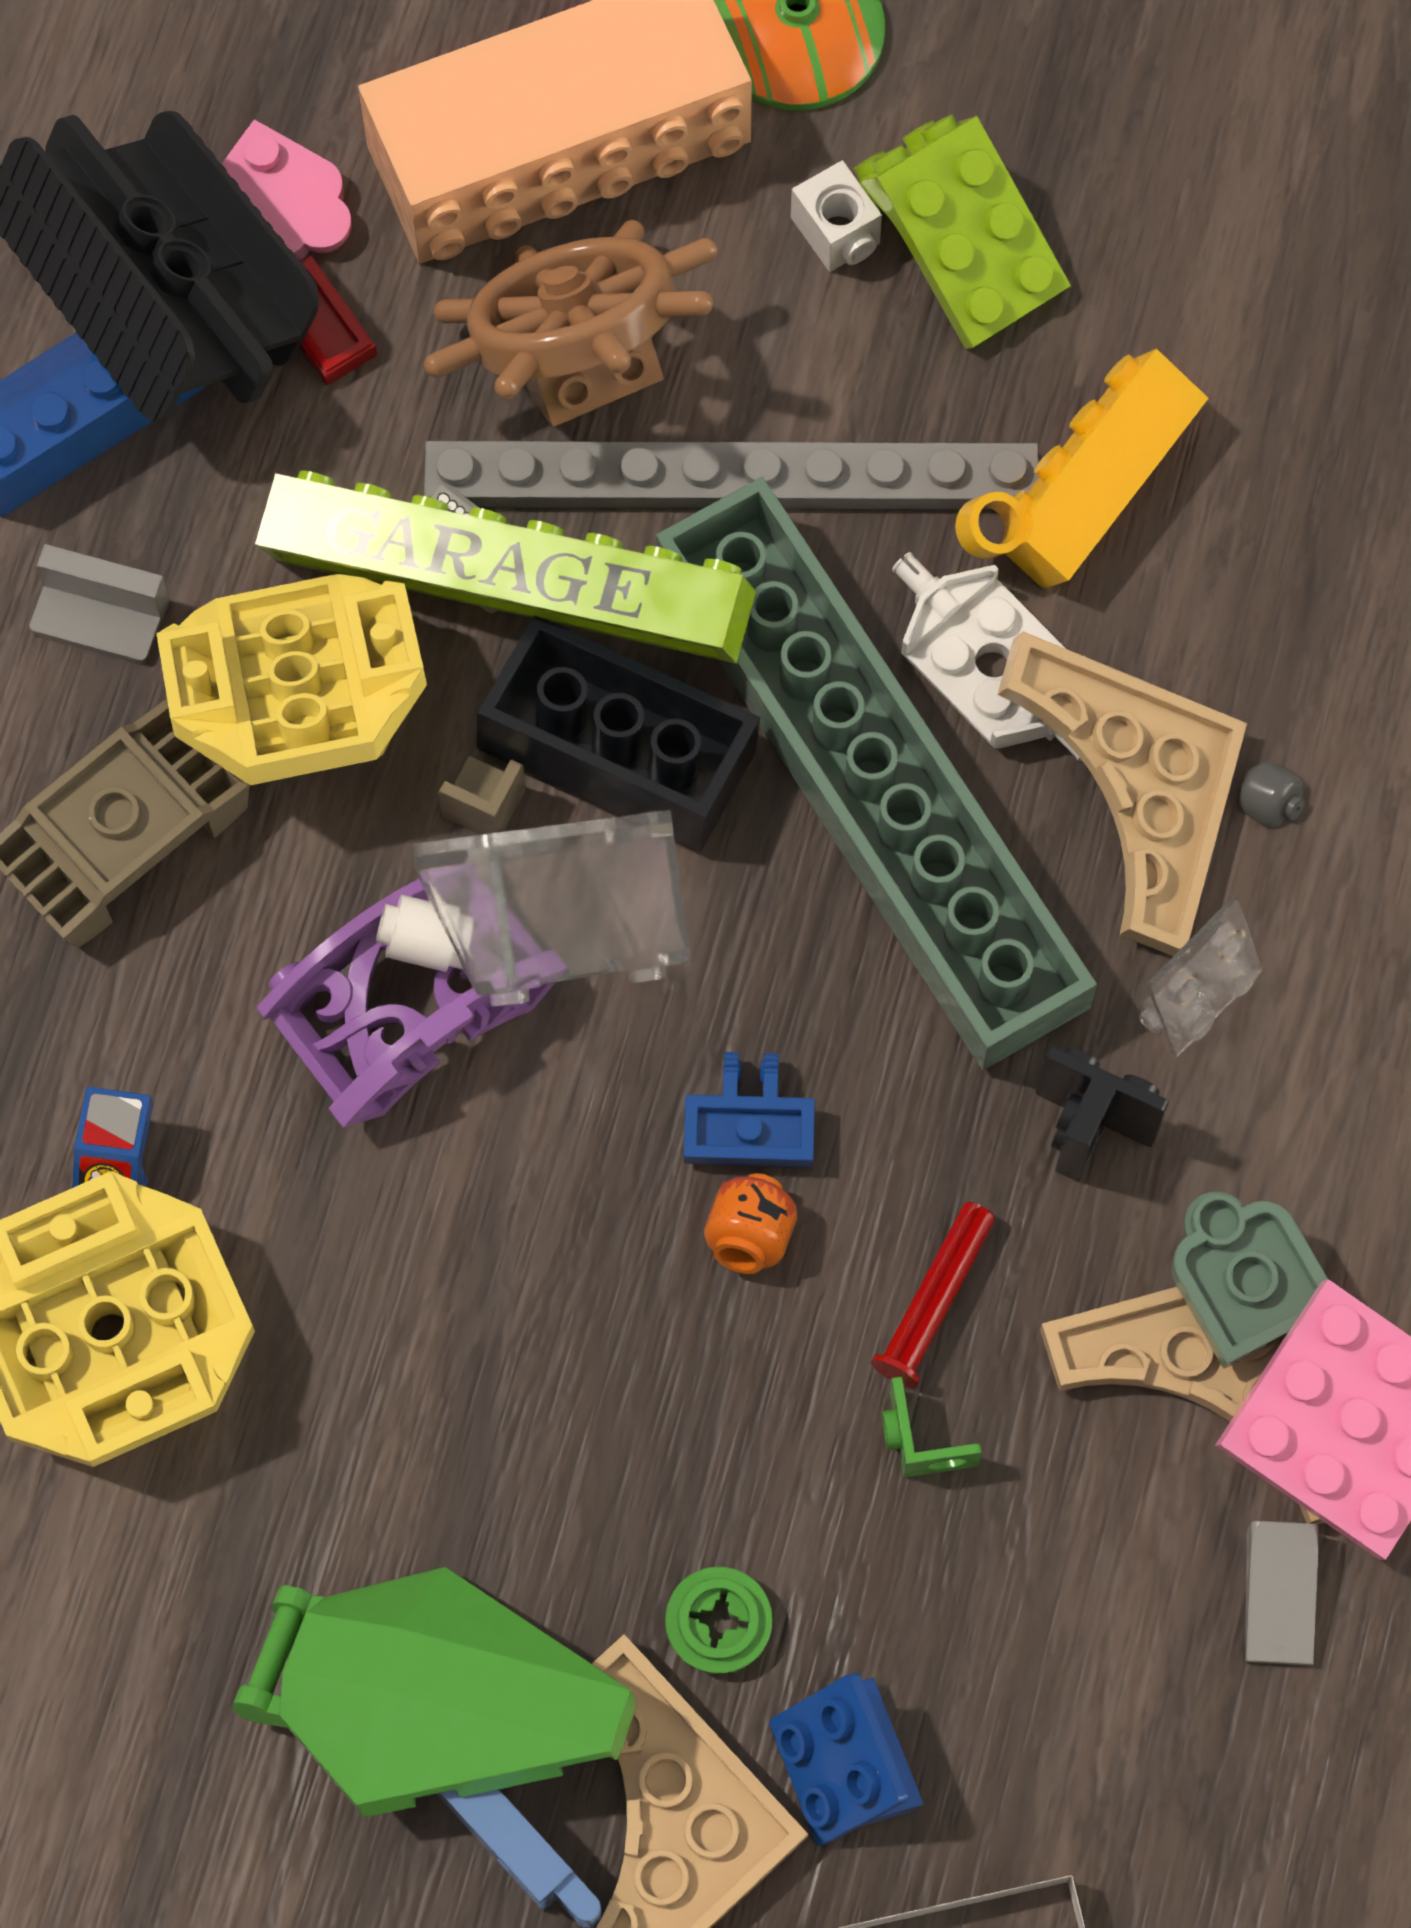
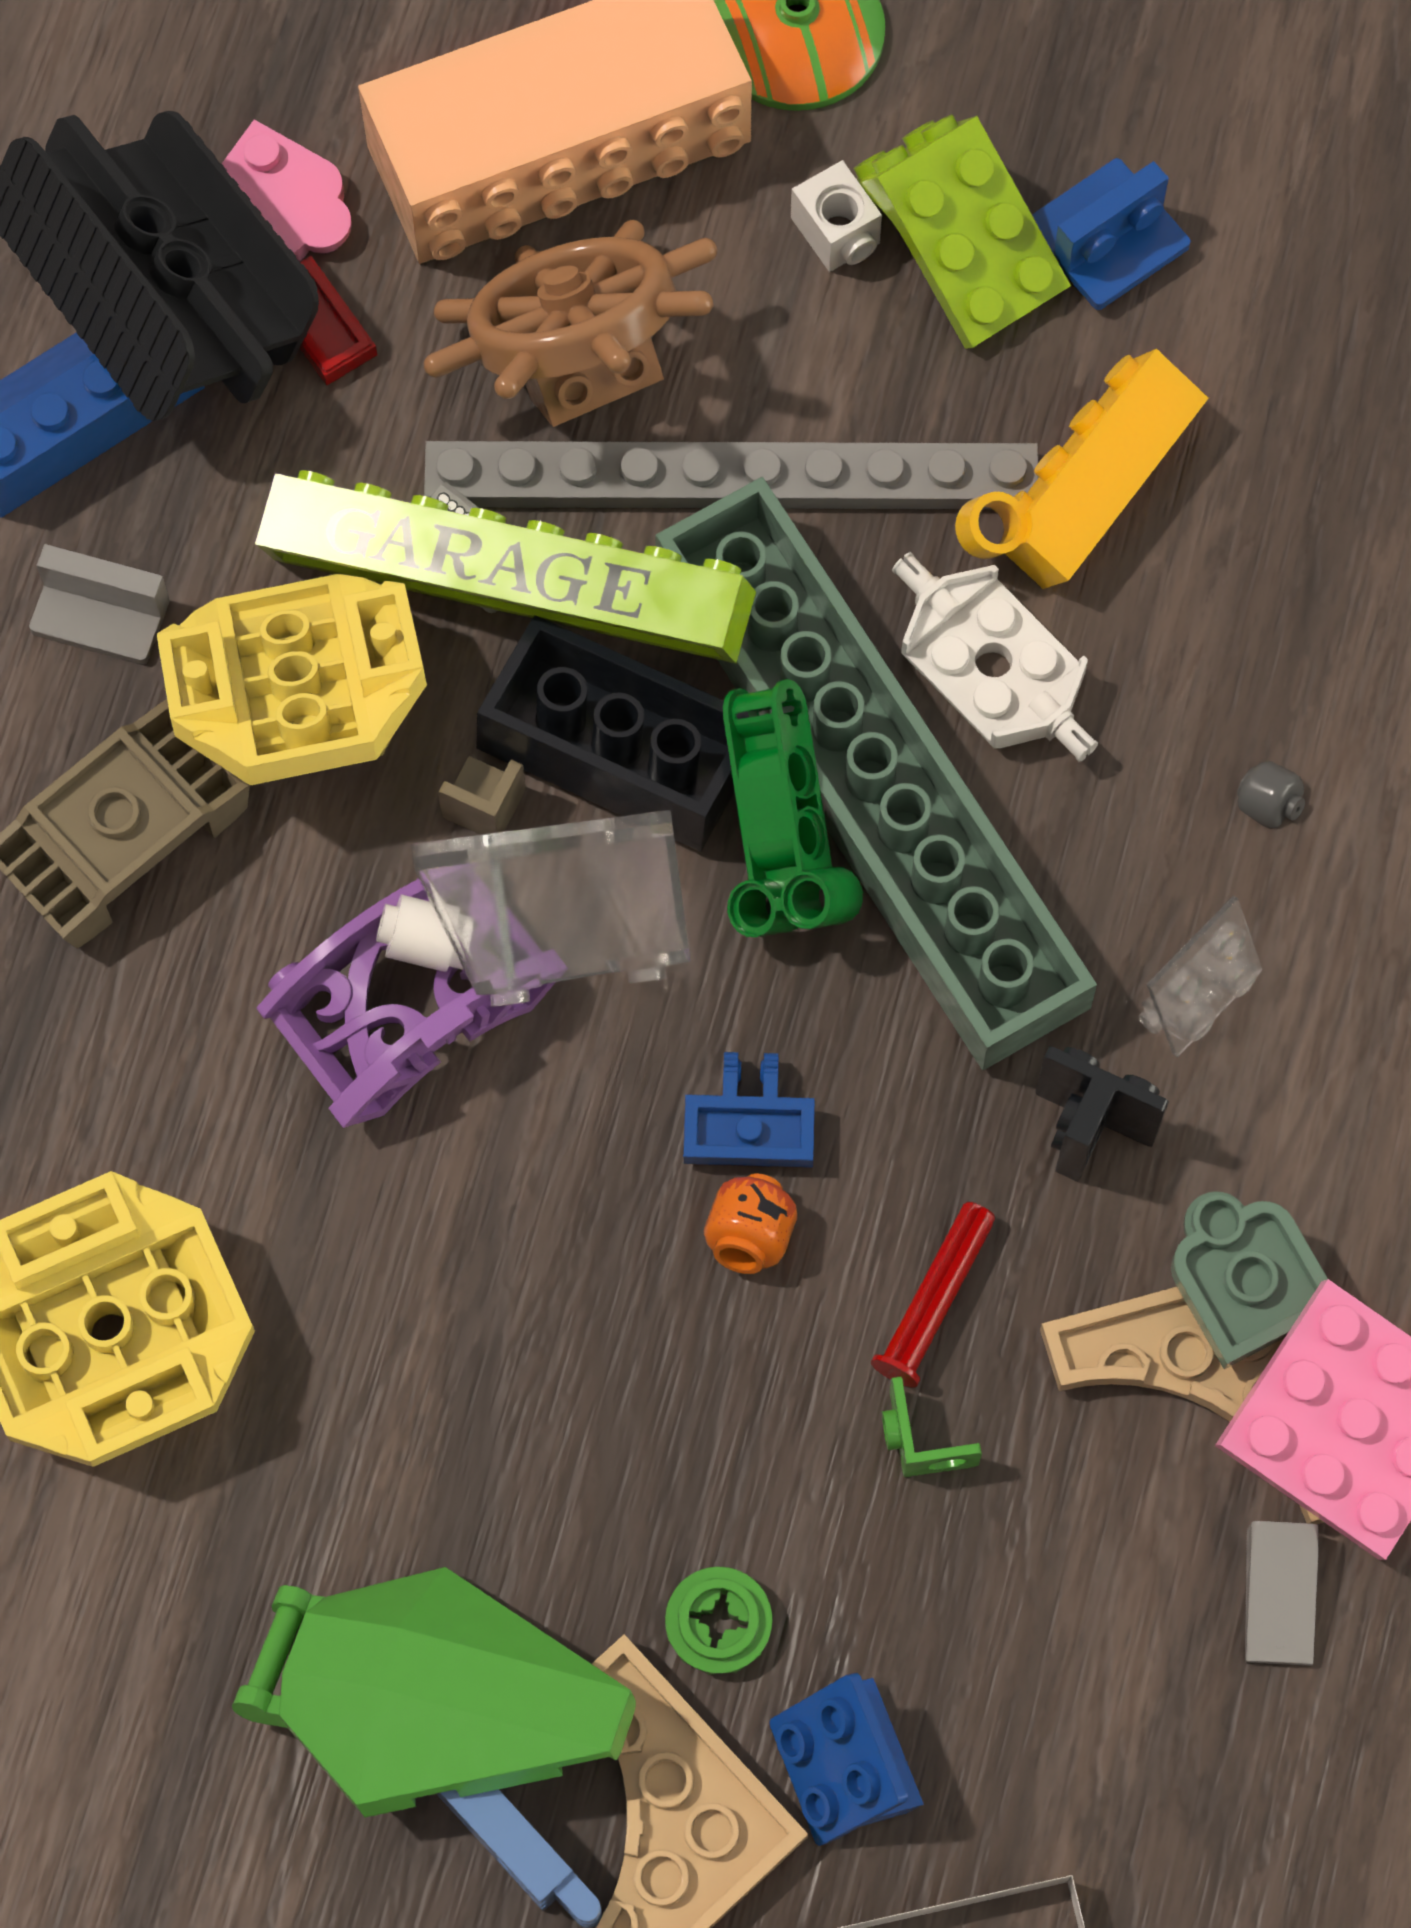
slope [72,1086,154,1188] -> none
tan plate [997,631,1247,957] -> none
none -> green piece [723,679,863,937]
none -> blue bracket [1032,158,1191,310]

